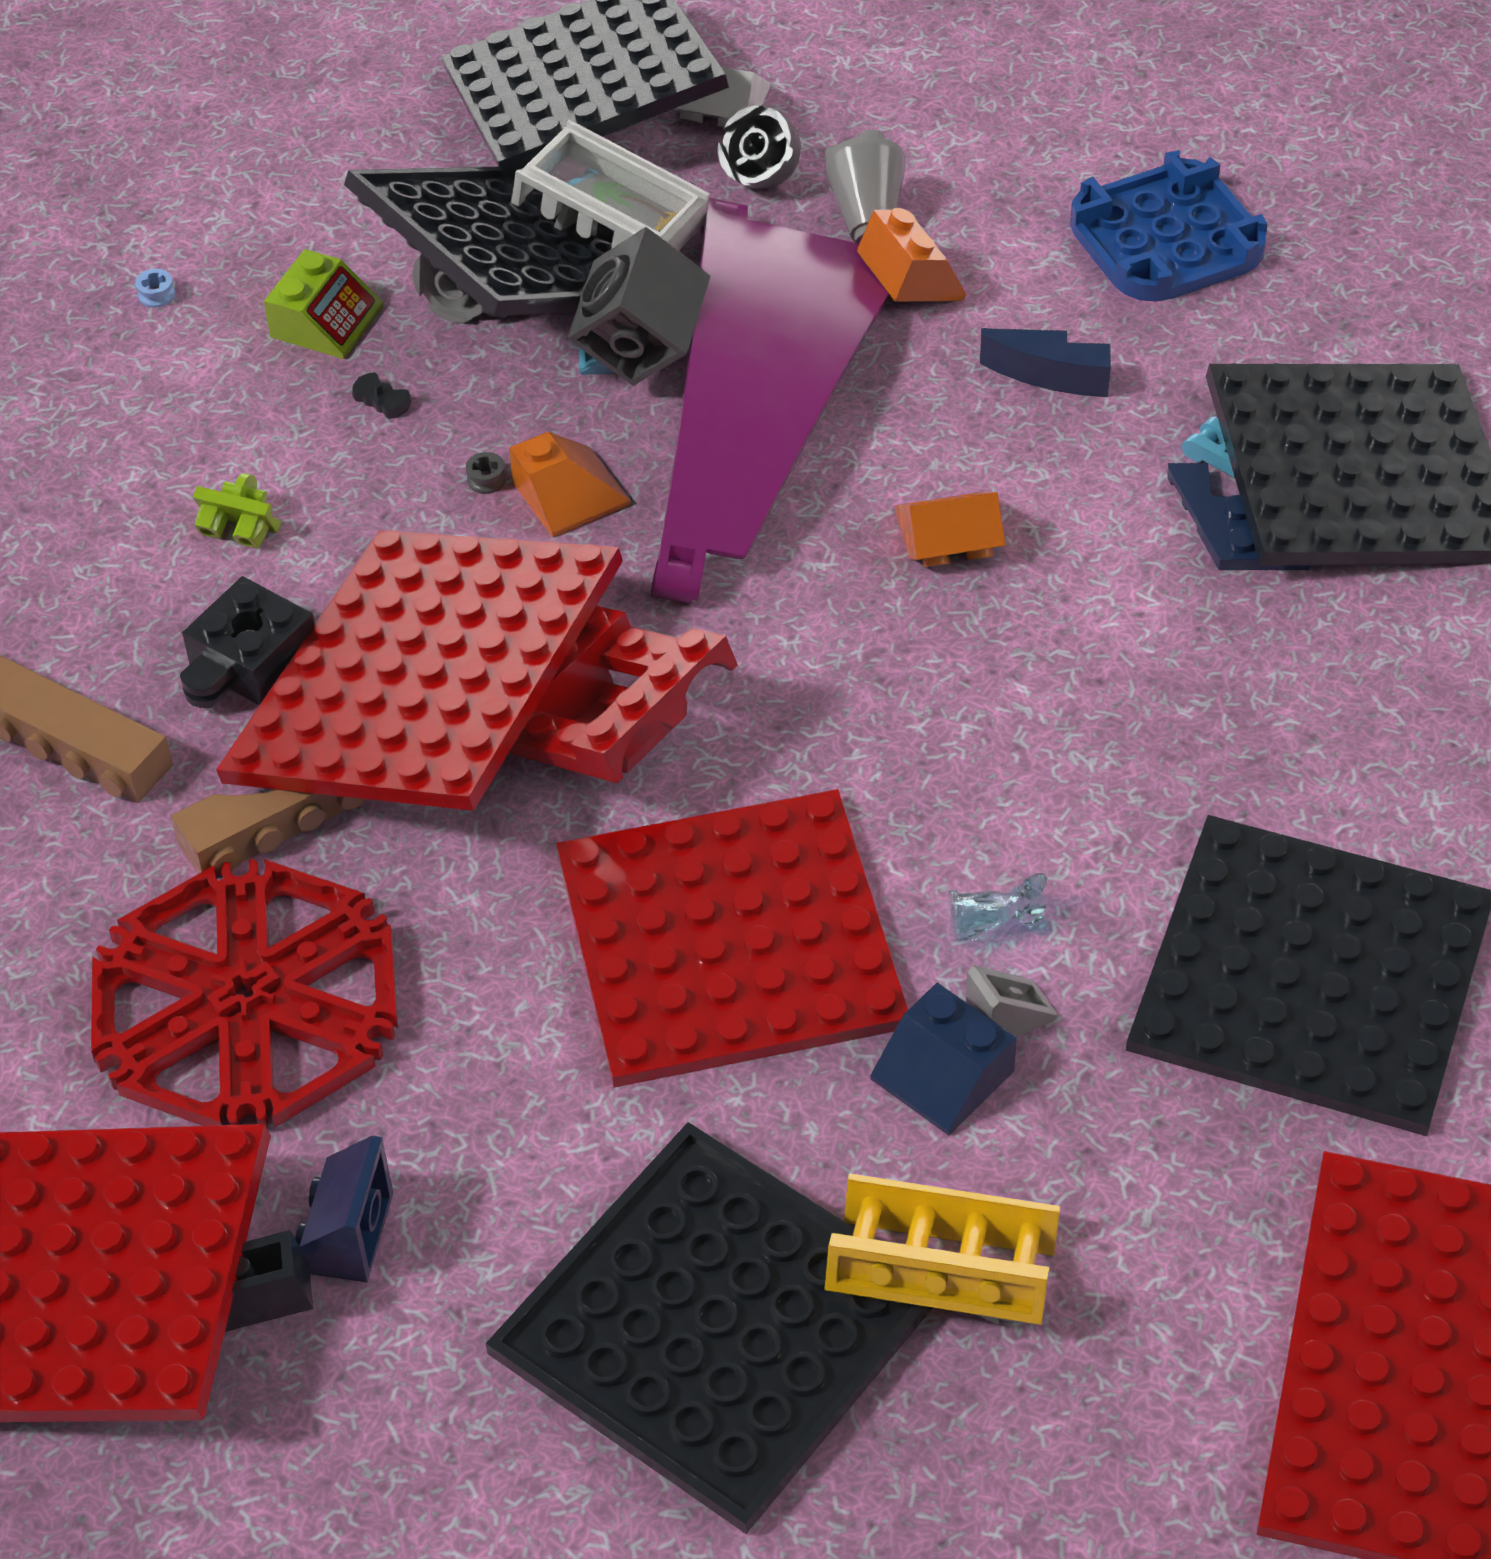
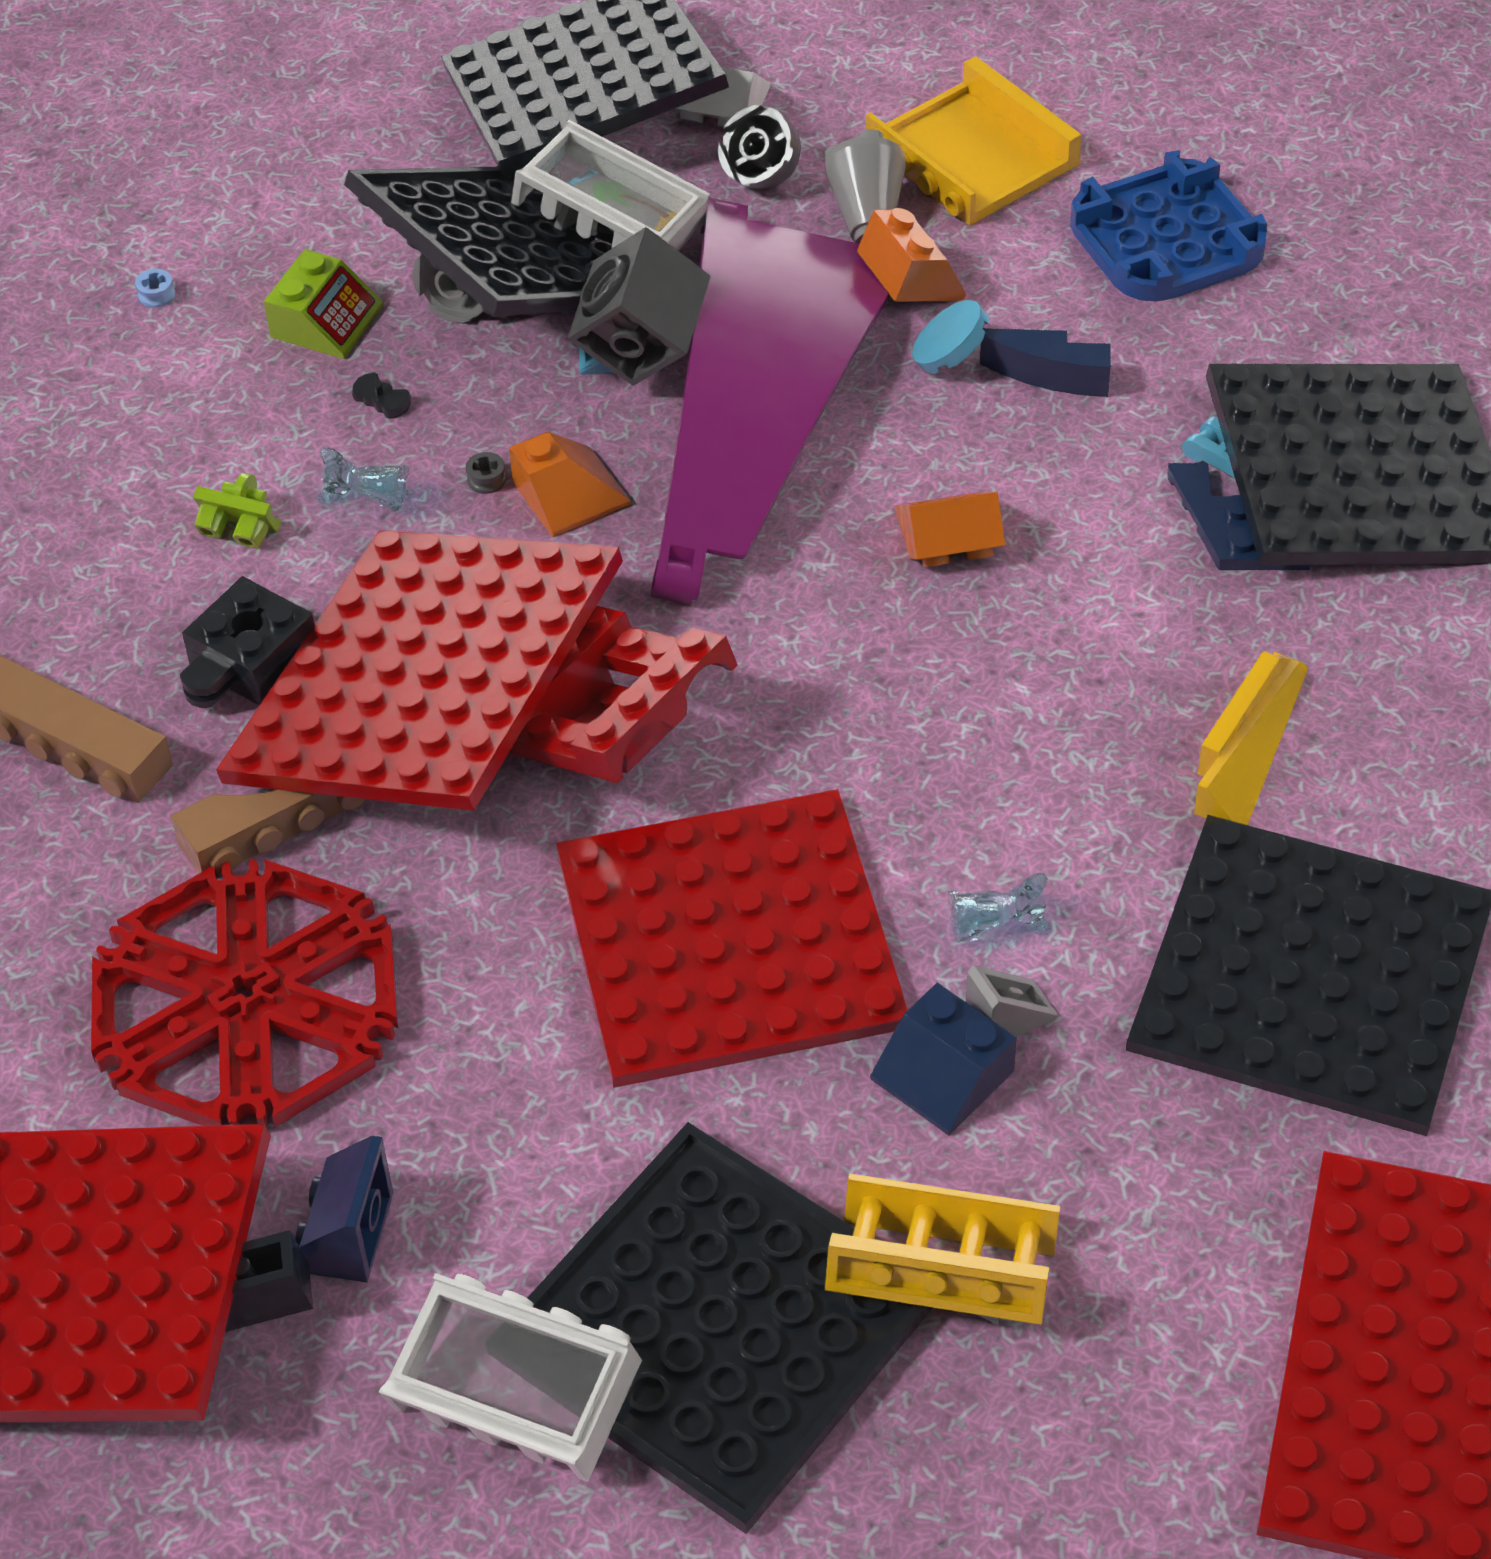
none -> clear light blue animal [317,447,409,512]
none -> window [379,1273,642,1482]
none -> yellow panel [866,56,1082,226]
none -> medium azure tile [912,300,989,374]
none -> yellow wedge [1194,651,1308,825]

